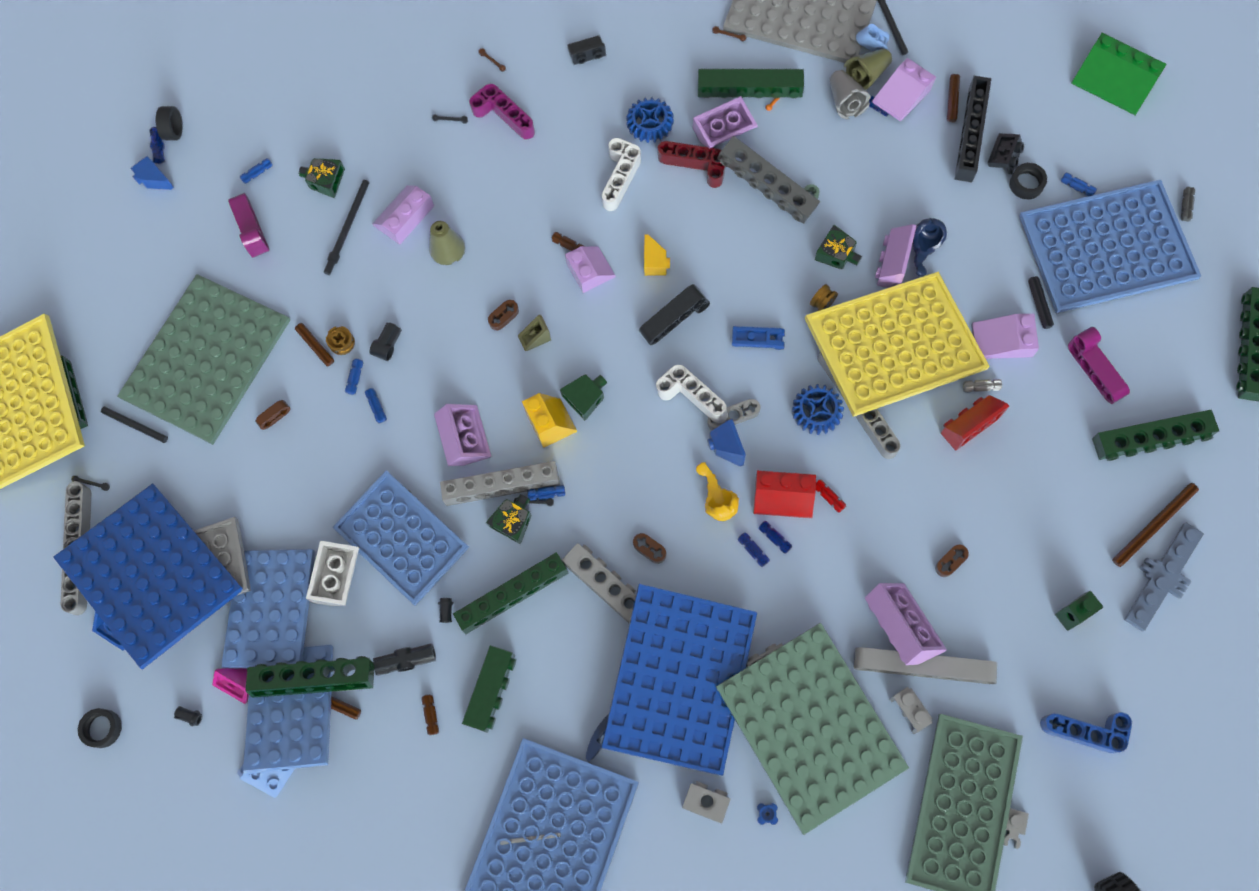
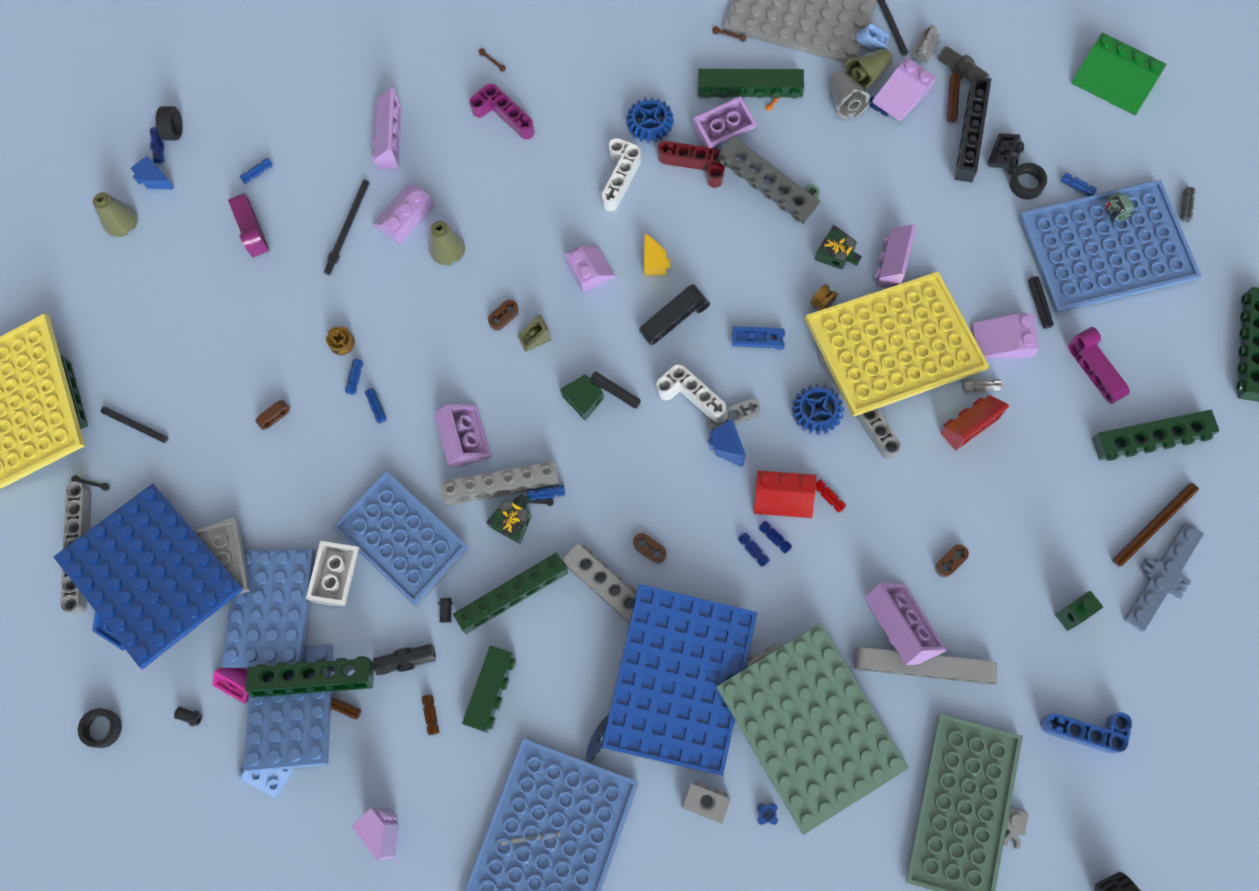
sand green plate [117,274,290,445] -> none
reddish brown axle [295,323,334,367] -> none
torso [299,158,345,198] -> none
black piece [369,323,402,361] -> none
black hinge [432,114,468,124] -> none
yellow slope [522,393,577,448] -> none
reddish brown axle [551,232,584,251] -> none
black bracket [567,35,606,65] -> none
yellow hair [696,462,739,521] -> none
light grey window [889,687,933,734] -> none
dark blue hair [912,218,947,277] -> none
none -> olive cone [93,192,138,237]
none -> lavender slope [351,808,399,860]
none -> lavender slope [372,87,402,169]
none -> black axle [590,371,641,409]
none -> light grey hinge [911,25,940,63]
none -> clear smoke piece [937,46,990,82]
none -> sand green head [1105,192,1134,221]

